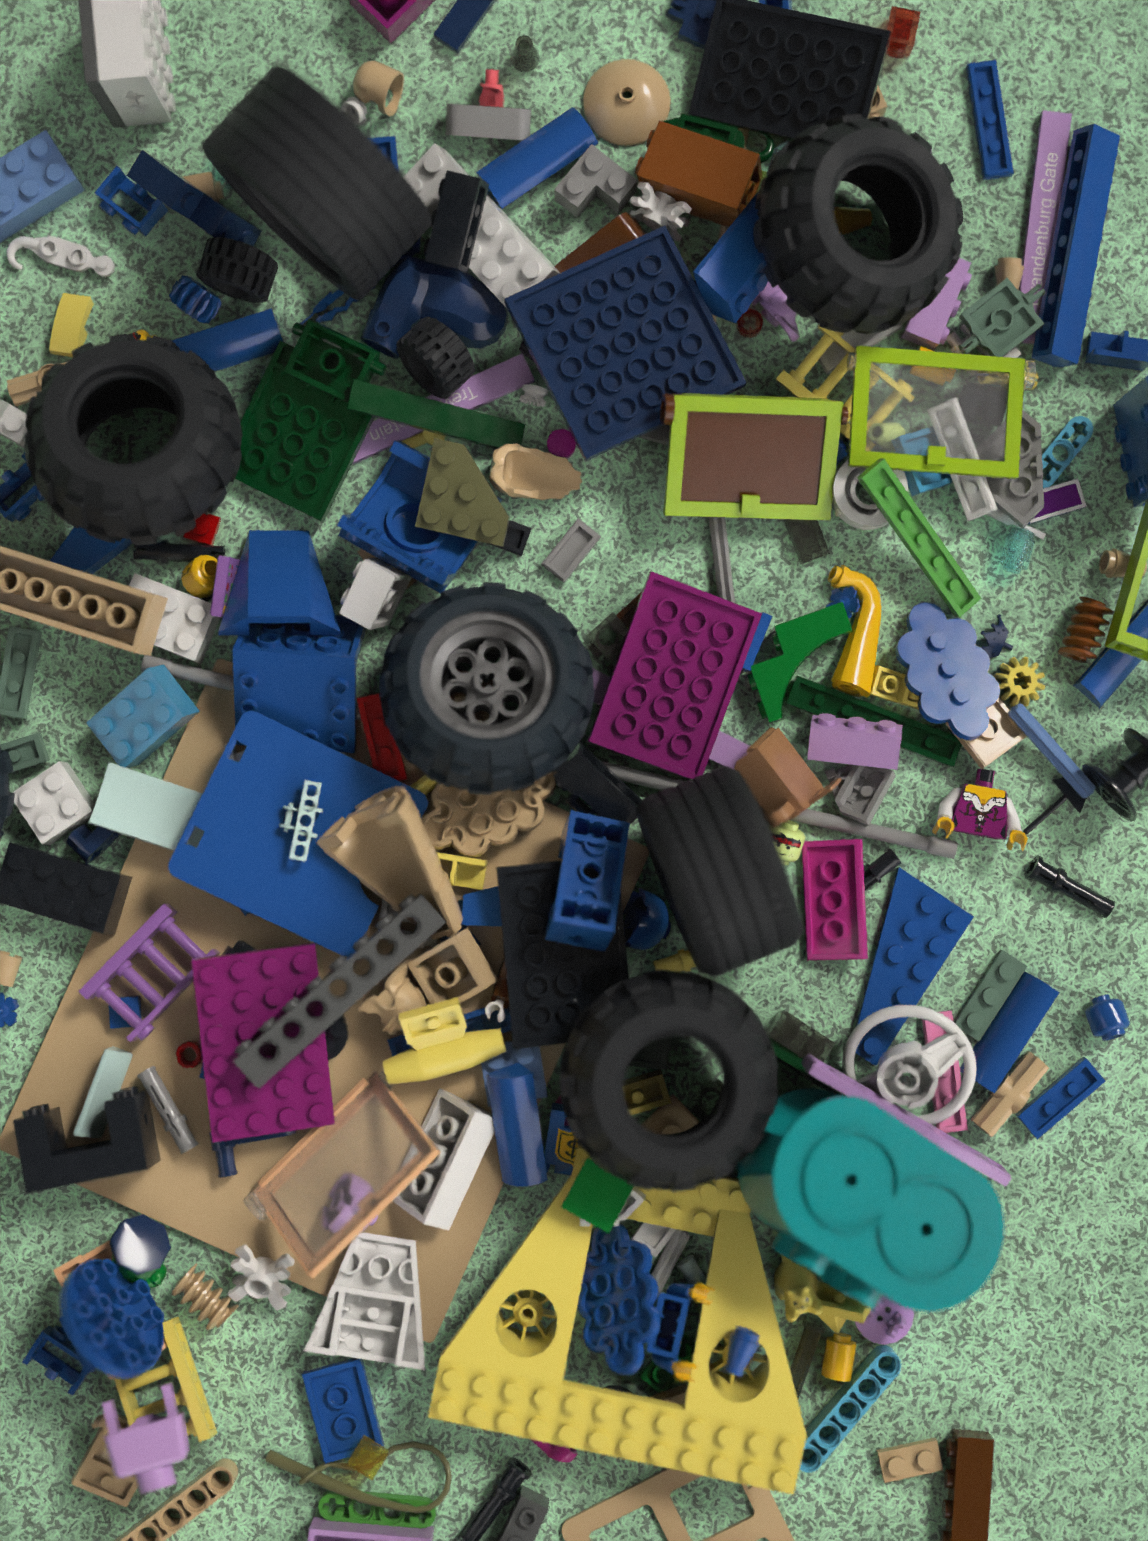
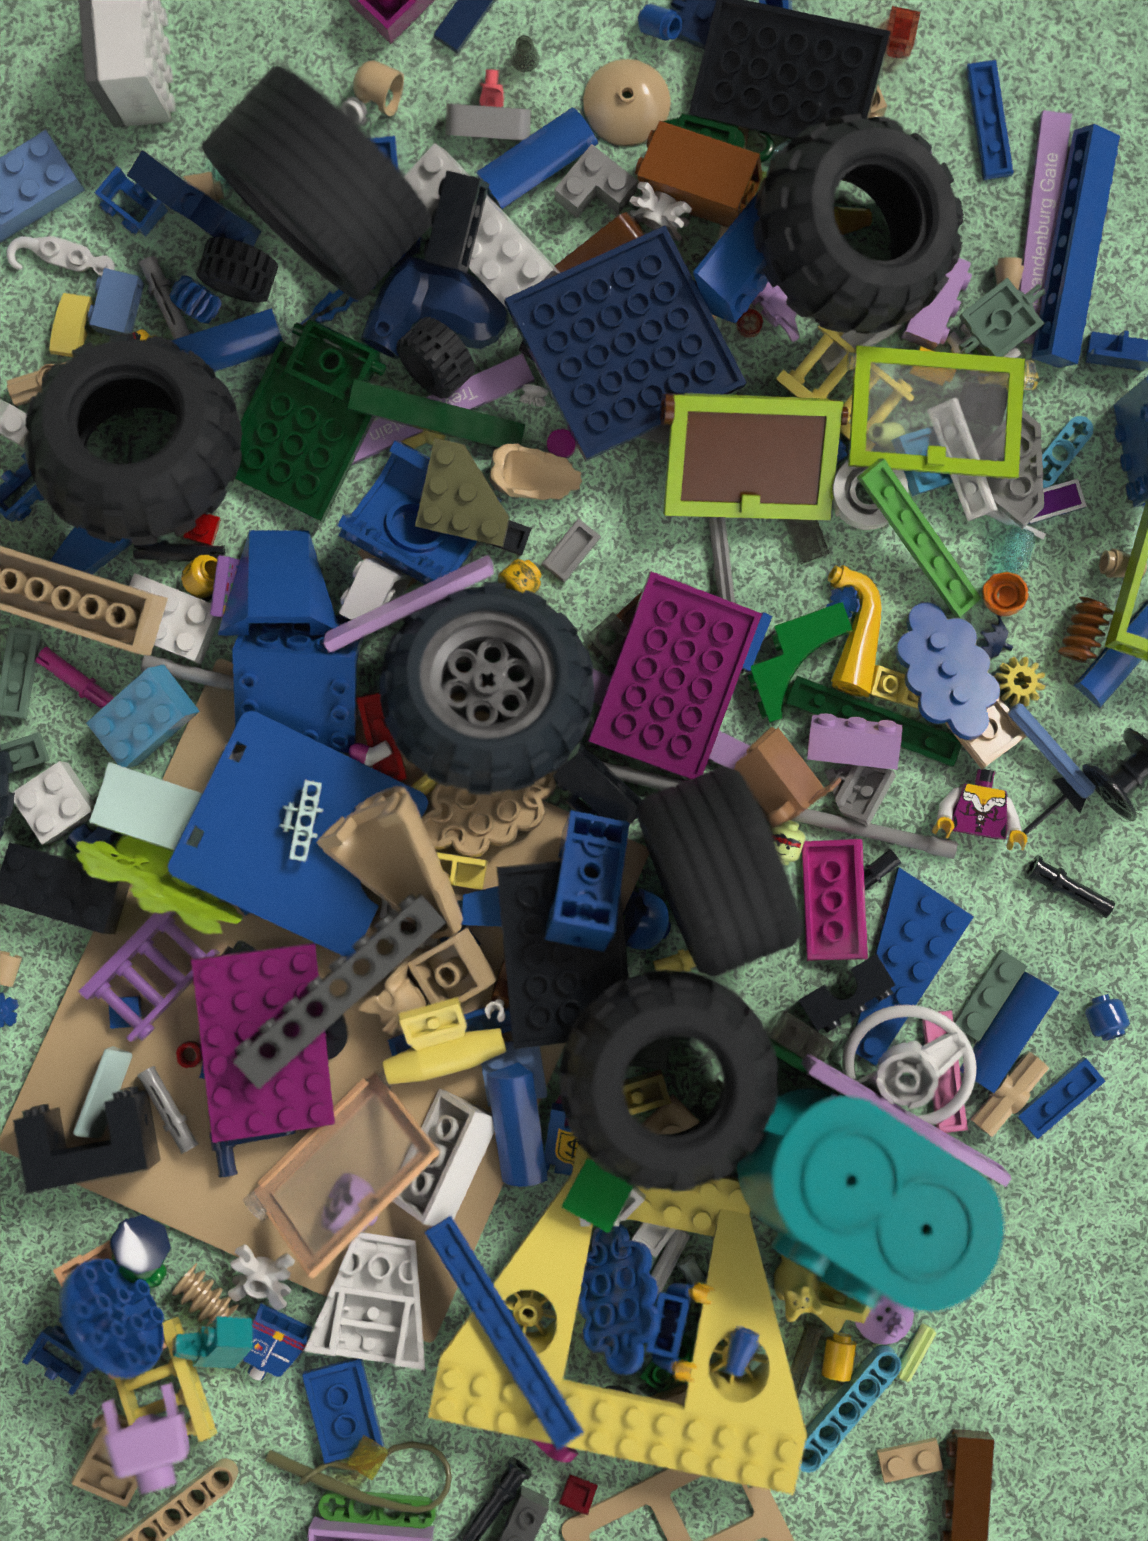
none -> dark pink axle [35,647,114,709]
none -> lime plant [76,835,244,934]
none -> medium blue brick [88,268,145,336]
none -> light grey pin [139,256,191,339]
none -> teal hinge [173,1316,253,1369]
none -> blue torso [243,1303,312,1380]
none -> lavender tile [324,555,494,652]
none -> arm [349,740,393,766]
none -> blue tile [425,1215,584,1451]
none -> yellow head [497,559,542,593]
none -> dark red tile [558,1474,598,1515]
none -> blue brick [638,4,682,41]
none -> black arch [799,954,896,1033]
none -> yellowish green axle [897,1324,936,1382]
none -> orange hair [982,571,1029,616]

